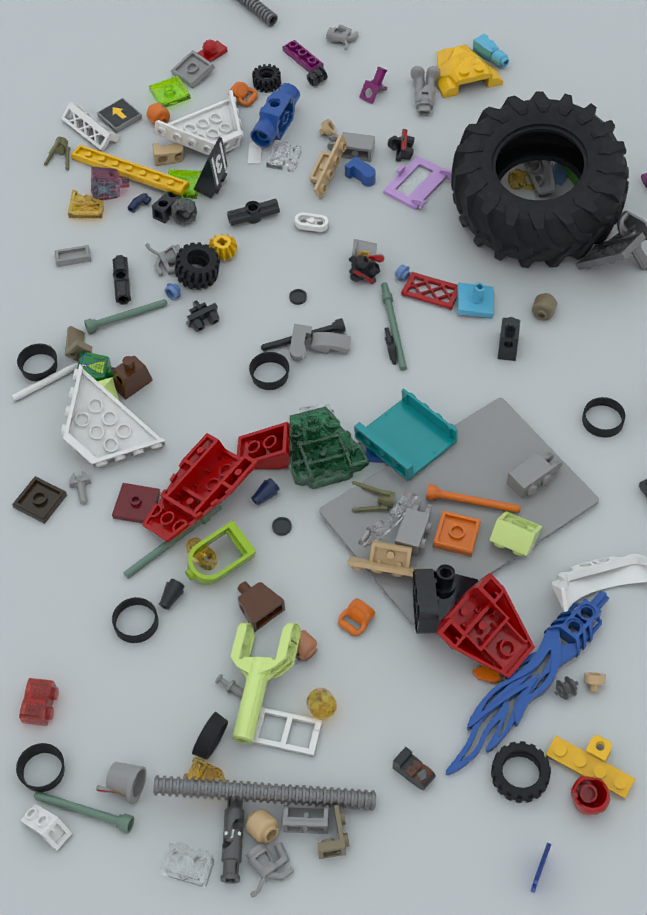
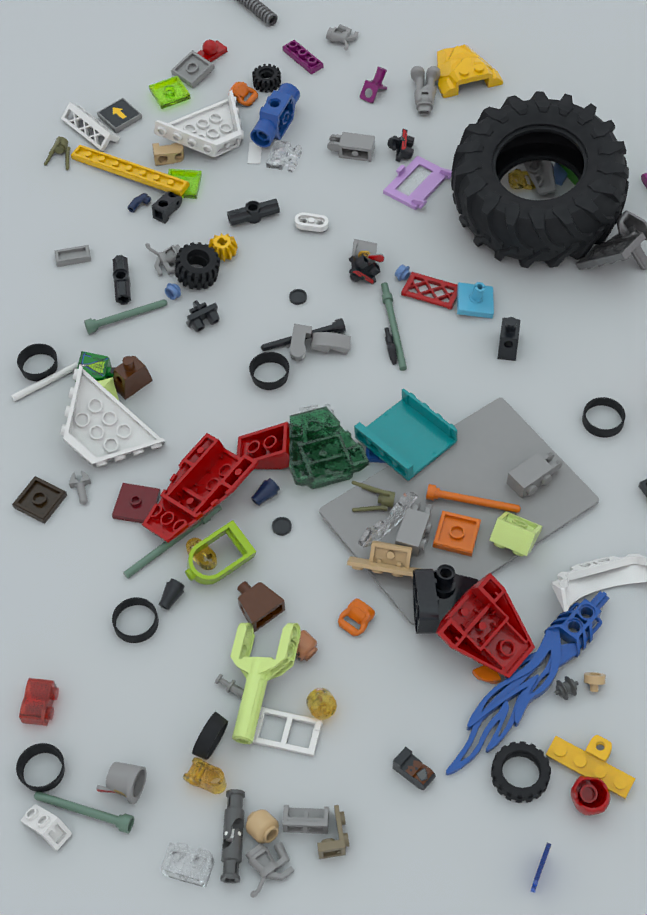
dark tan bracket [65,326,92,362] -> none
clear yellow wing [68,190,104,218] -> none
clear pink torso [91,167,129,202] -> none
orange head [146,103,170,126] -> none
flat silver piece [153,775,376,810] -> none
dark grey piece [171,197,197,225] -> none
black slope [193,137,228,199] -> none
black bush [306,66,328,87] -> none
tan bracket [309,135,347,199] -> none
tan tile [319,119,336,137] -> none
blue leg [345,156,376,187] -> none
medium azure piece [473,33,509,67] -> none
dark tan head [532,293,557,320] -> none

